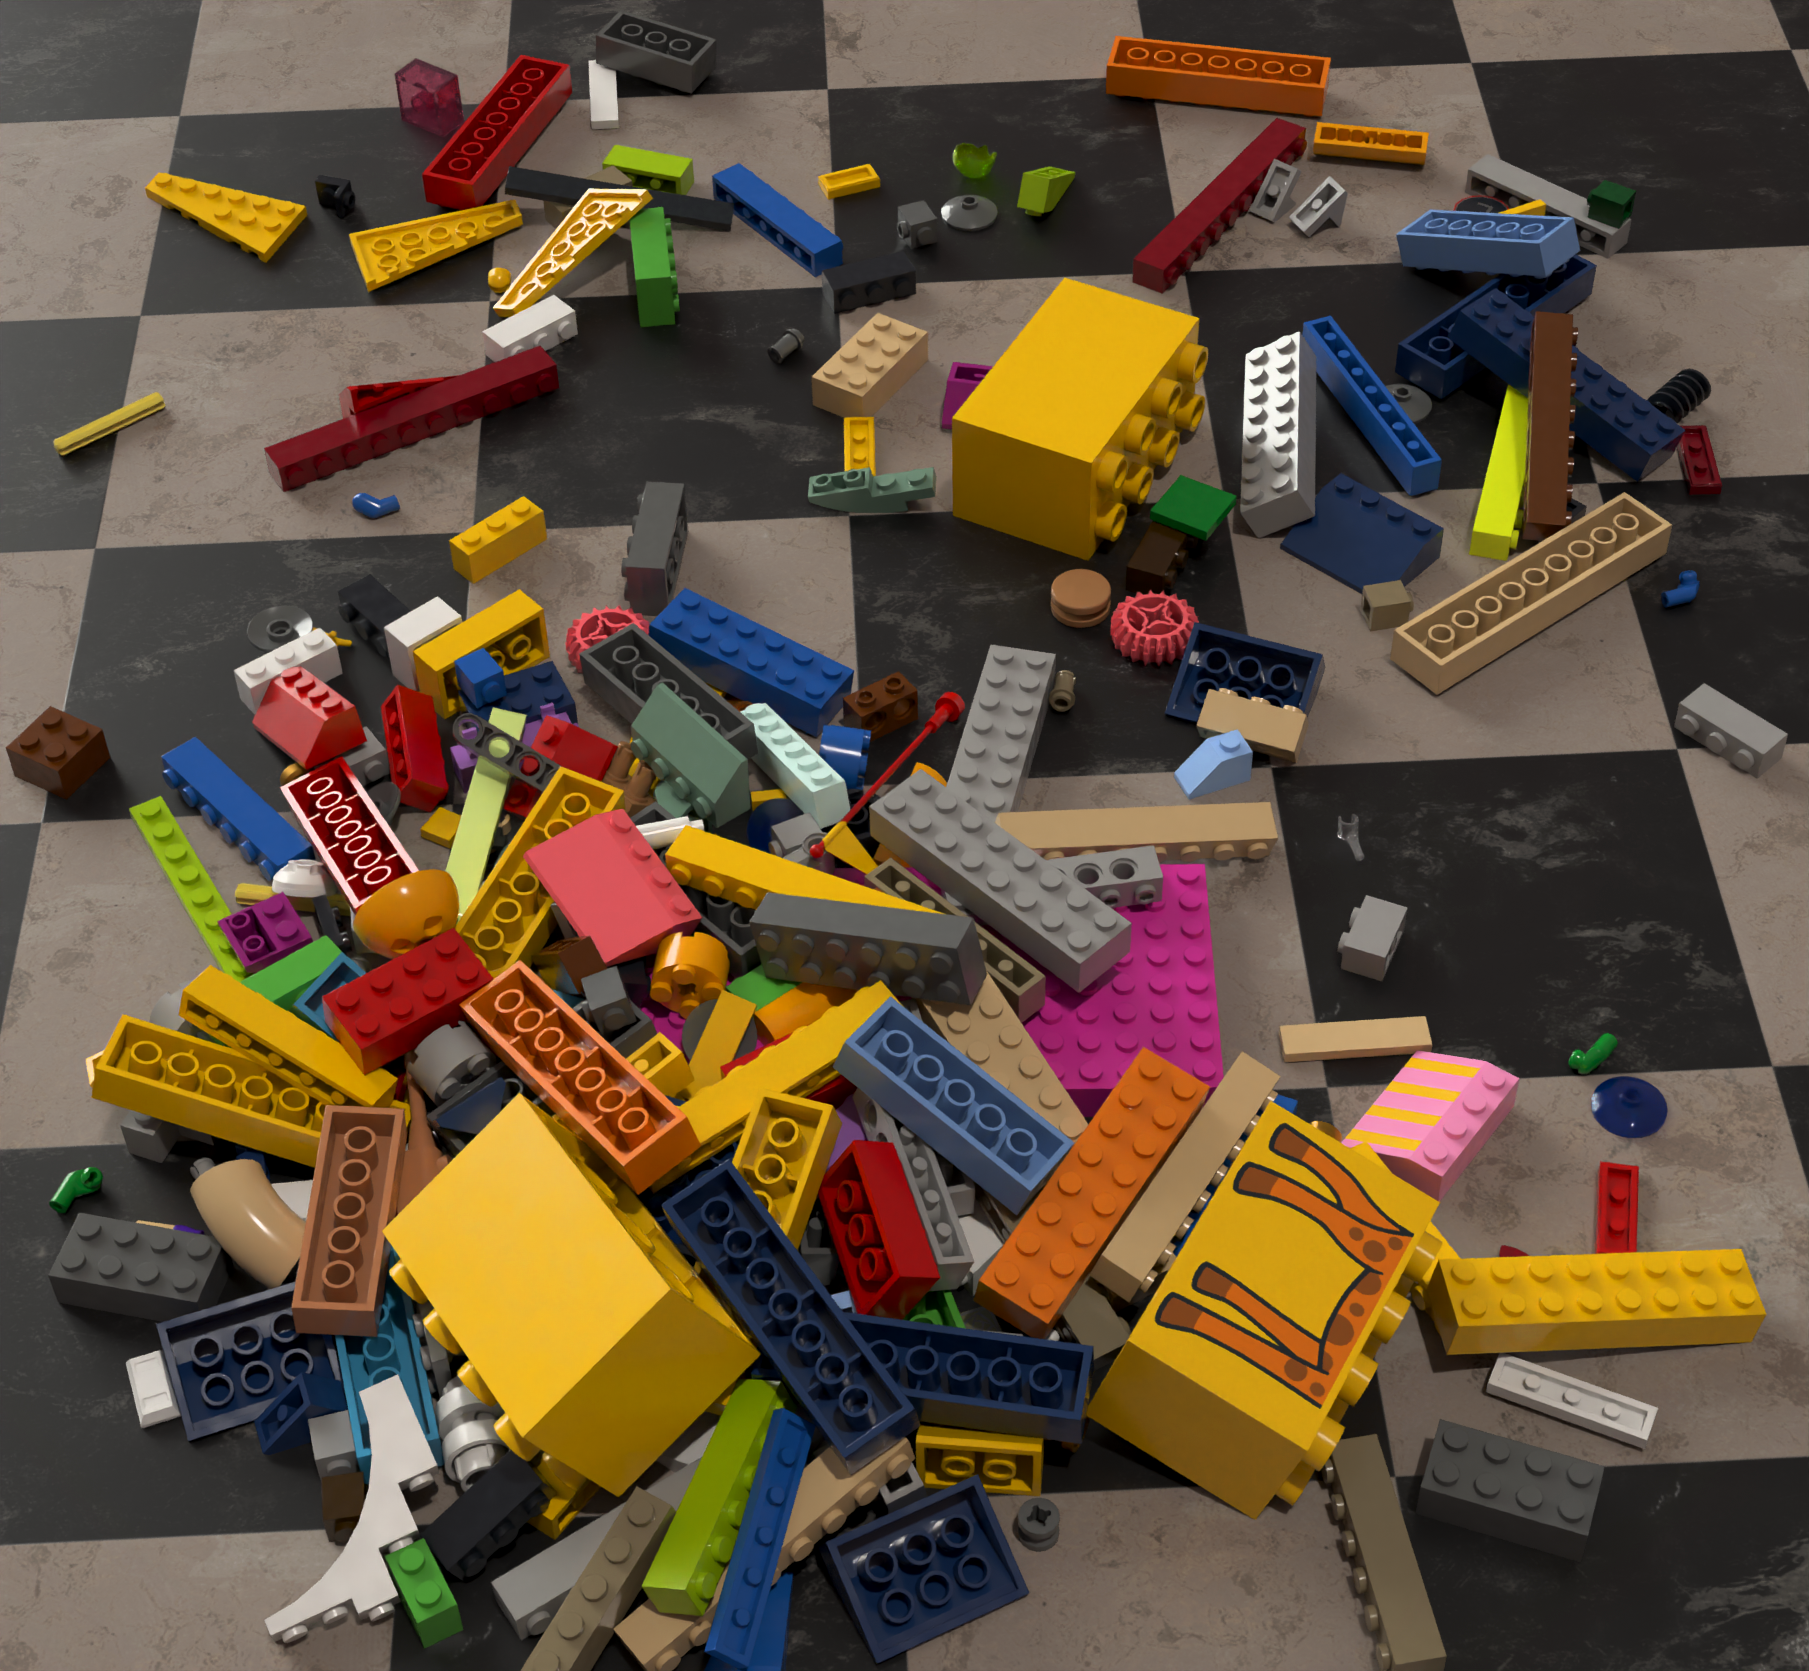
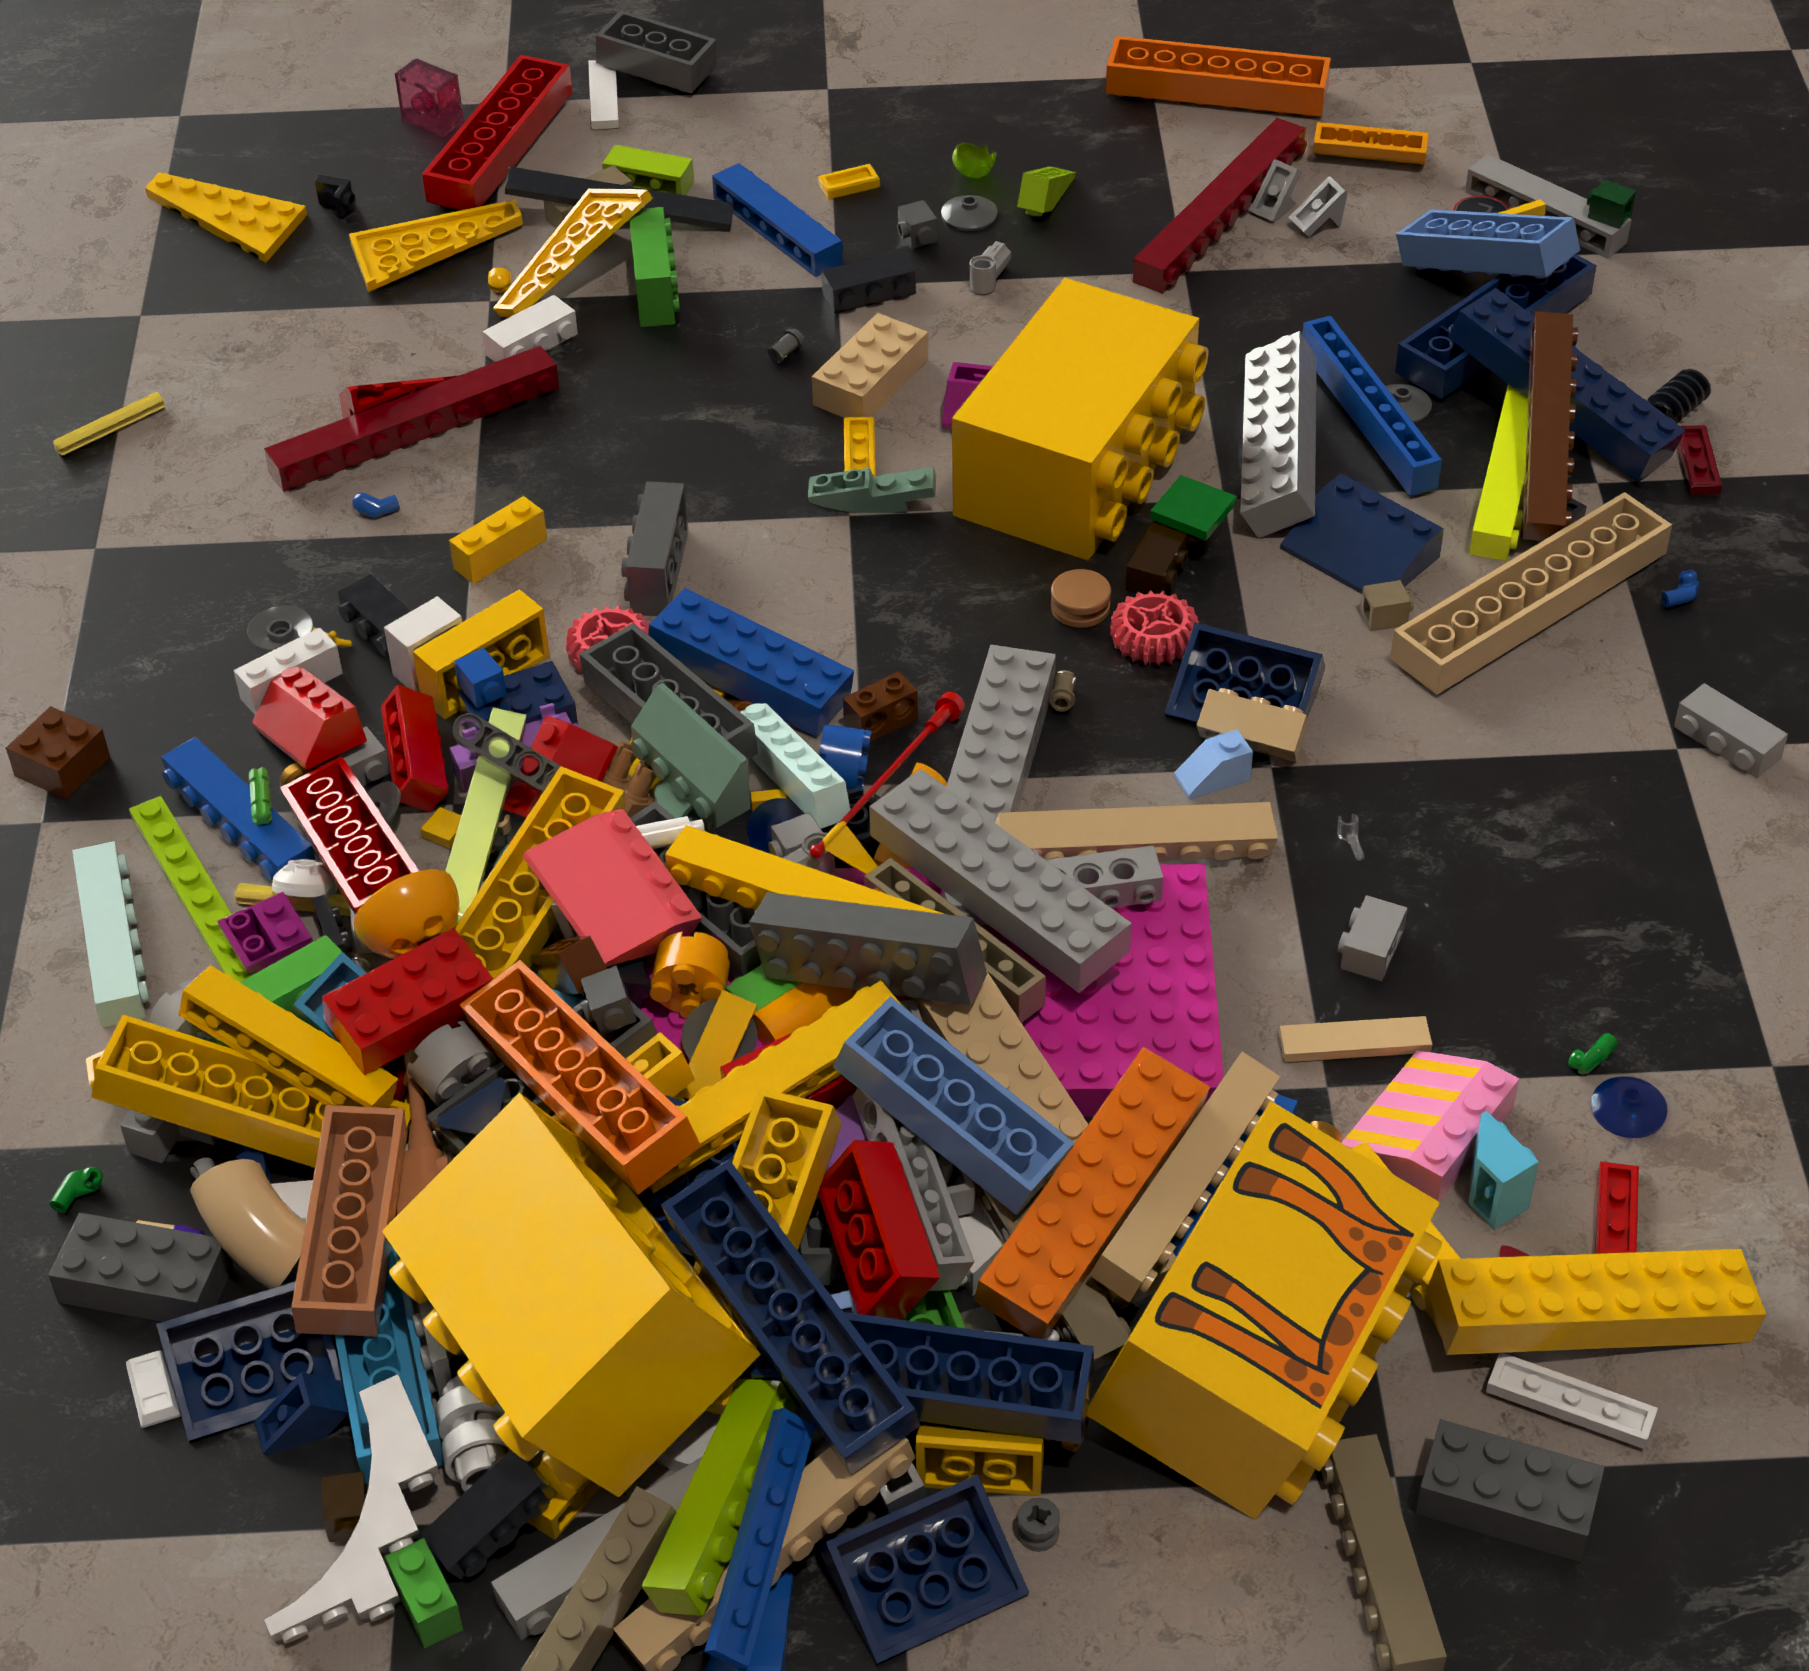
light grey brick [308,1410,361,1482] -> none
none -> light aqua brick [72,841,150,1027]
none -> bright green axle [249,767,272,825]
none -> light grey piece [970,241,1012,294]
none -> medium azure slope [1468,1111,1539,1230]

